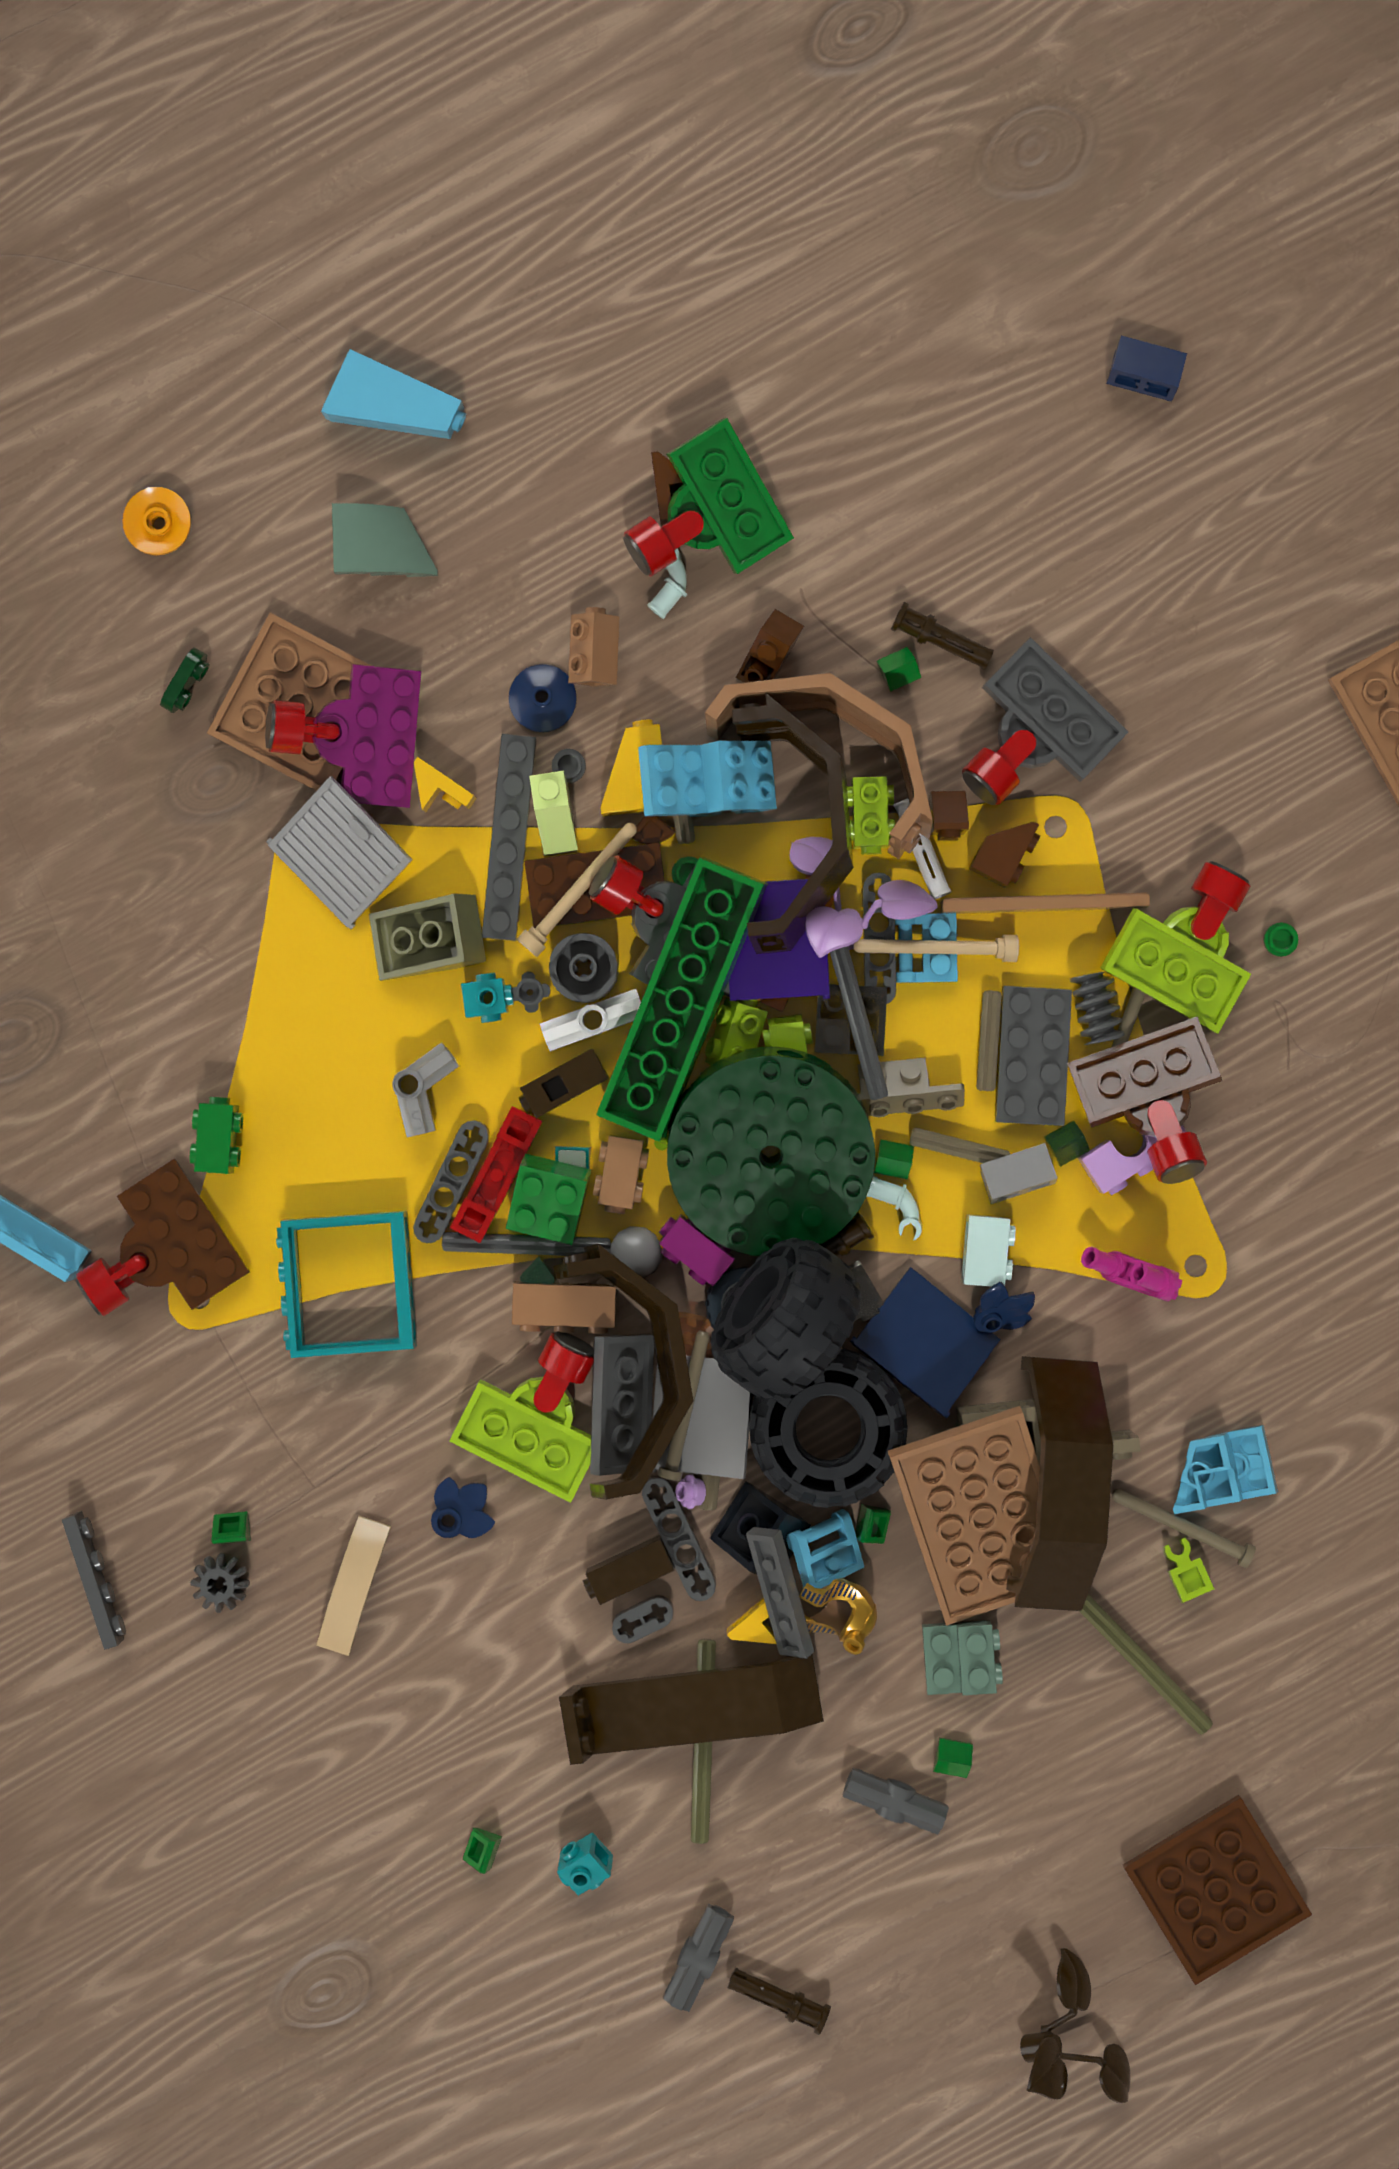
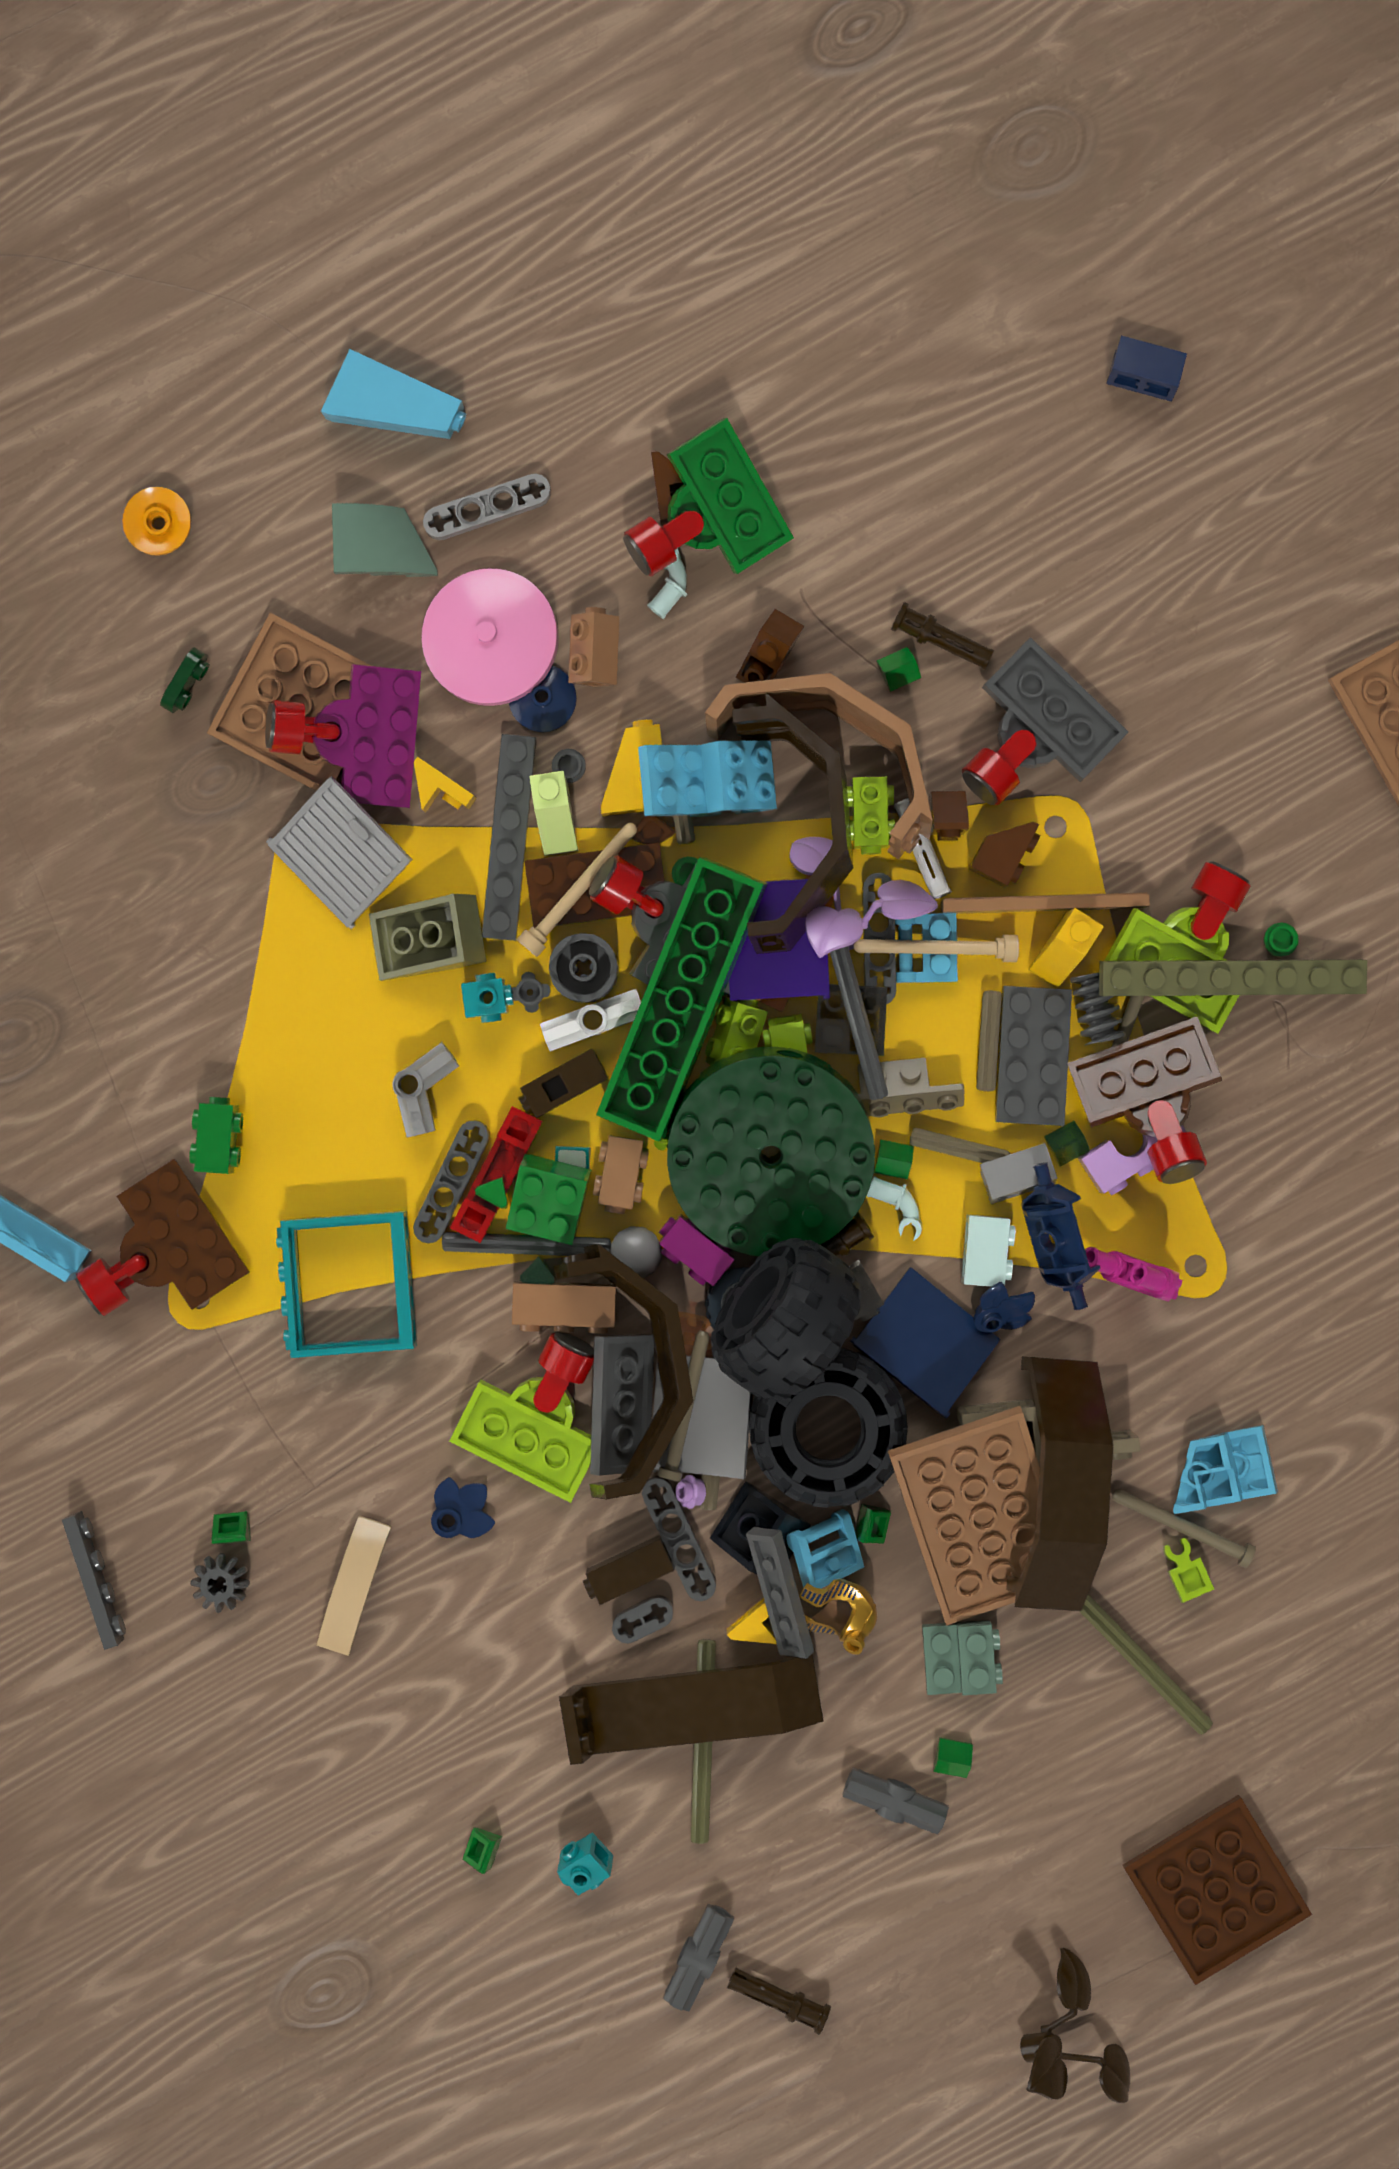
none -> bright pink dish [422,568,559,706]
none -> light grey beam [423,474,551,540]
none -> green slope [475,1177,508,1210]
none -> dark blue plate [1021,1162,1100,1310]
none -> yellow slope [1029,908,1104,988]
none -> olive plate [1099,959,1367,996]

